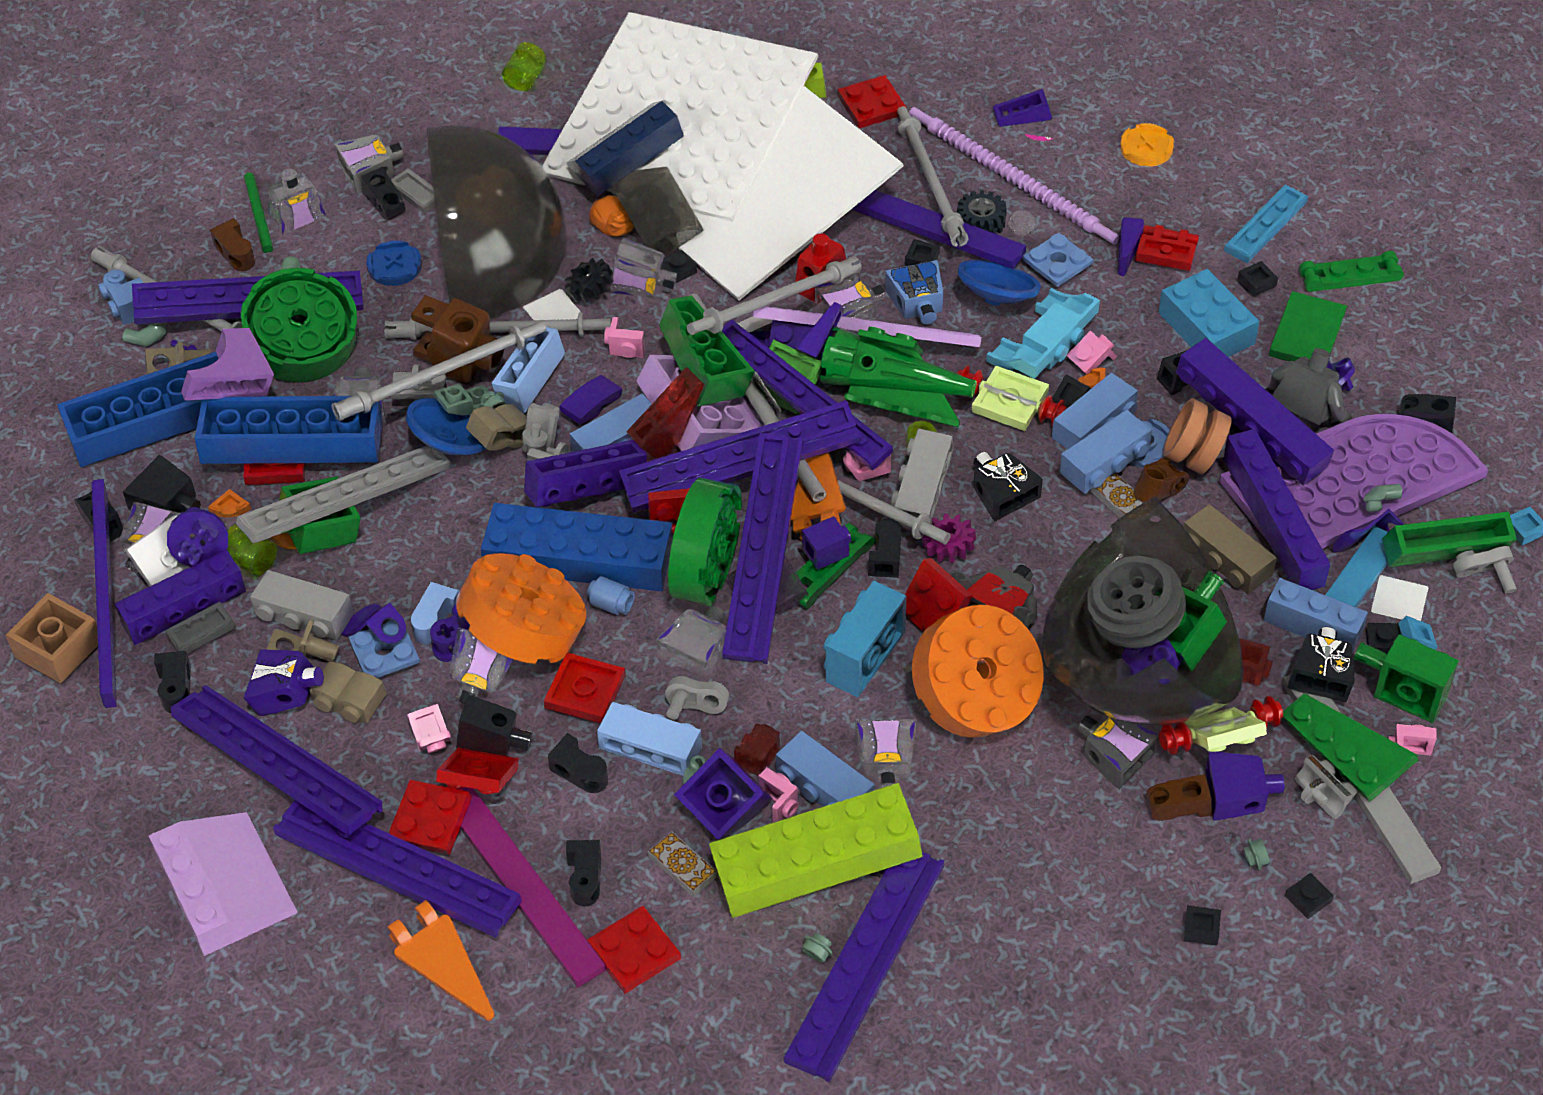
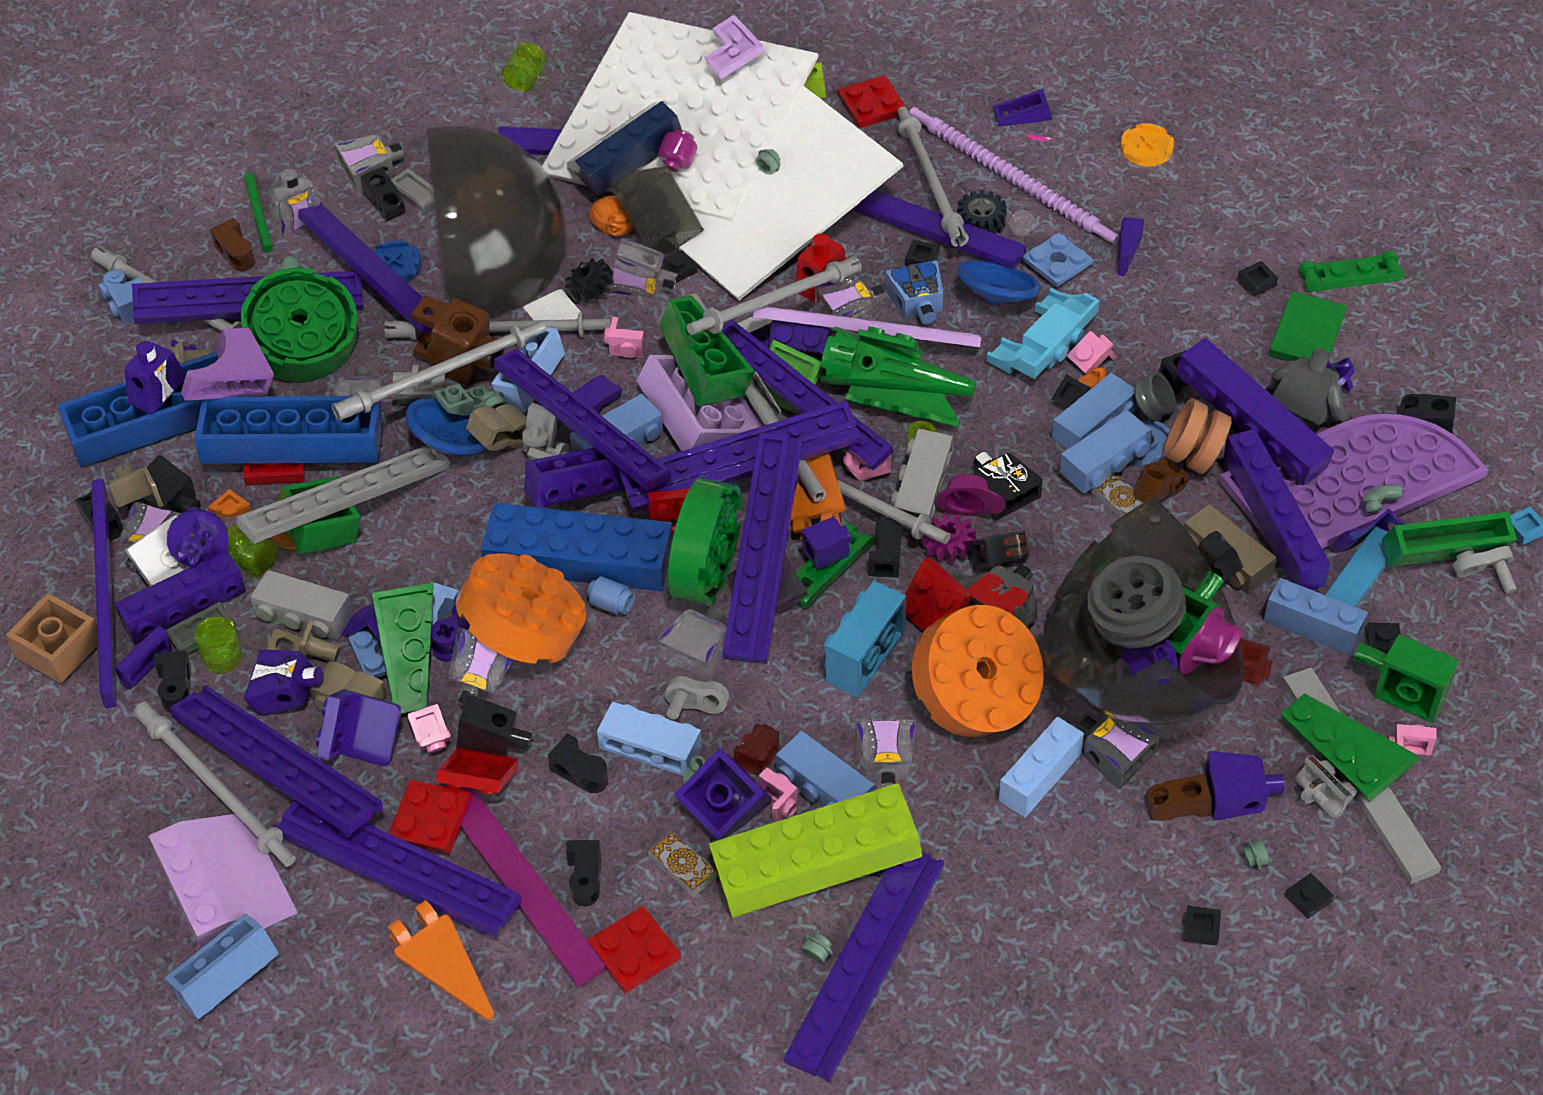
sand green arm [123,323,166,347] -> none
red plate [543,653,626,724] -> none
clear red slope [626,367,705,459] -> none
dark purple slope [796,302,844,361] -> none
yellowish green plate [957,365,1068,431] -> none
red plate [1135,224,1199,271] -> none
dark azure brick [1159,269,1259,357] -> none
plate [1159,696,1283,755] -> none
dark azure tile [1224,185,1308,263] -> none
black torso [1287,627,1355,702] -> none
white sticker [1371,575,1428,621] -> none
dark azure plate [1398,615,1438,650] -> none
none -> dark tan bracket [108,463,163,508]
none -> dark purple tile [115,626,172,690]
none -> dark purple torso [124,341,186,415]
none -> light grey bar [133,701,296,866]
none -> medium blue brick [164,913,279,1020]
none -> clear neon green wheel [194,616,243,674]
none -> dark purple tile [298,205,433,333]
none -> dark purple bracket [316,689,401,766]
none -> green wing [371,582,434,716]
none -> dark purple tile [494,349,671,490]
none -> magenta head [658,129,698,172]
none -> lavender plate [704,15,765,79]
none -> sand green plate [755,149,781,174]
none -> magenta piece [936,474,1006,516]
none -> black leg [969,531,1029,568]
none -> light blue brick [999,717,1084,818]
none -> dark grey piece [1135,372,1176,421]
none -> magenta piece [1178,607,1243,675]
none -> black leg [1198,531,1244,582]

